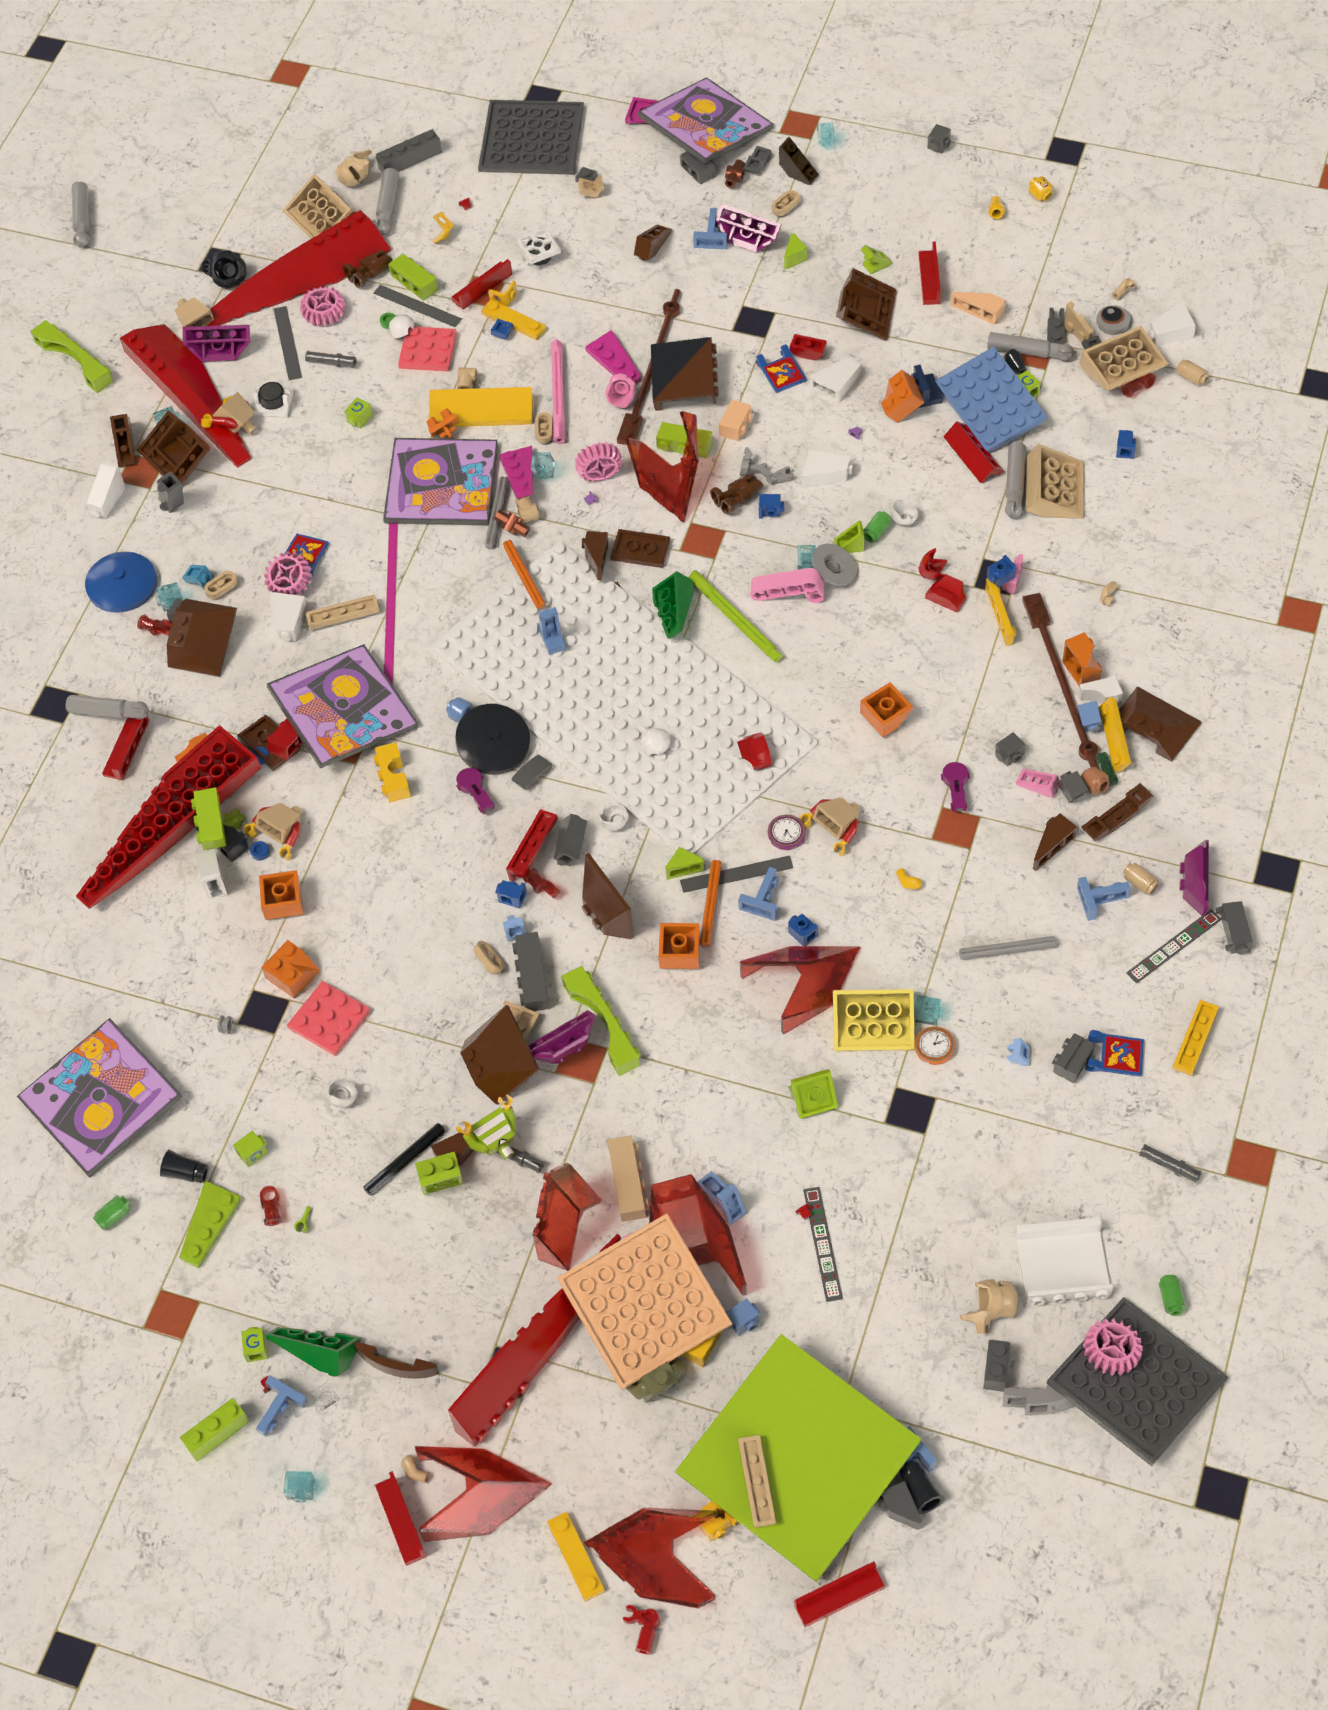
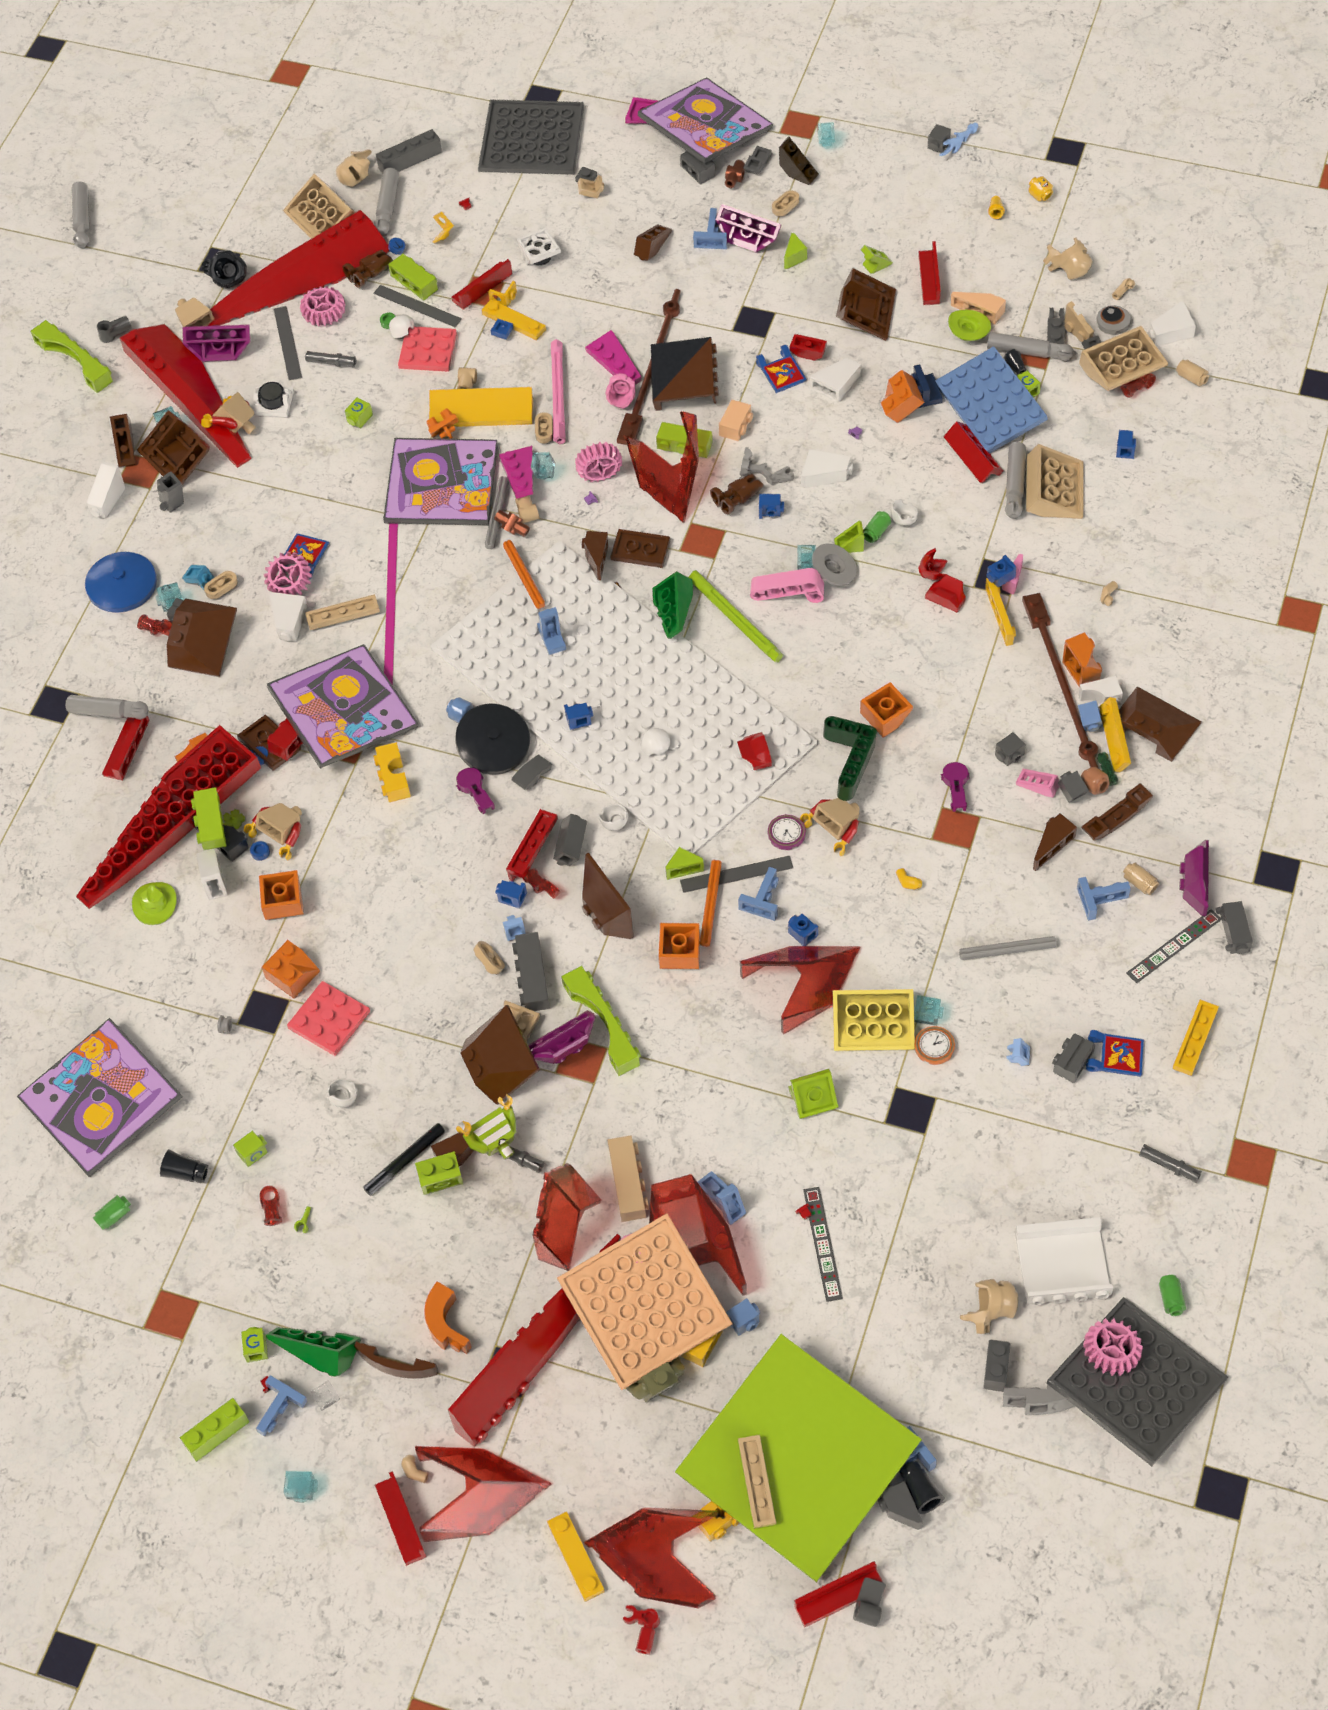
lime wing [179,1180,241,1268] -> none
none -> dark grey piece [97,316,132,343]
none -> lime hat [132,882,177,925]
none -> blue tile [388,238,405,254]
none -> orange arch [424,1281,472,1354]
none -> blue brick [564,703,593,730]
none -> dark green beam [823,716,877,801]
none -> dark grey panel [853,1578,886,1627]
none -> light blue piece [939,123,979,156]
none -> lime hat [948,310,991,341]
none -> tan piece [1043,237,1092,280]

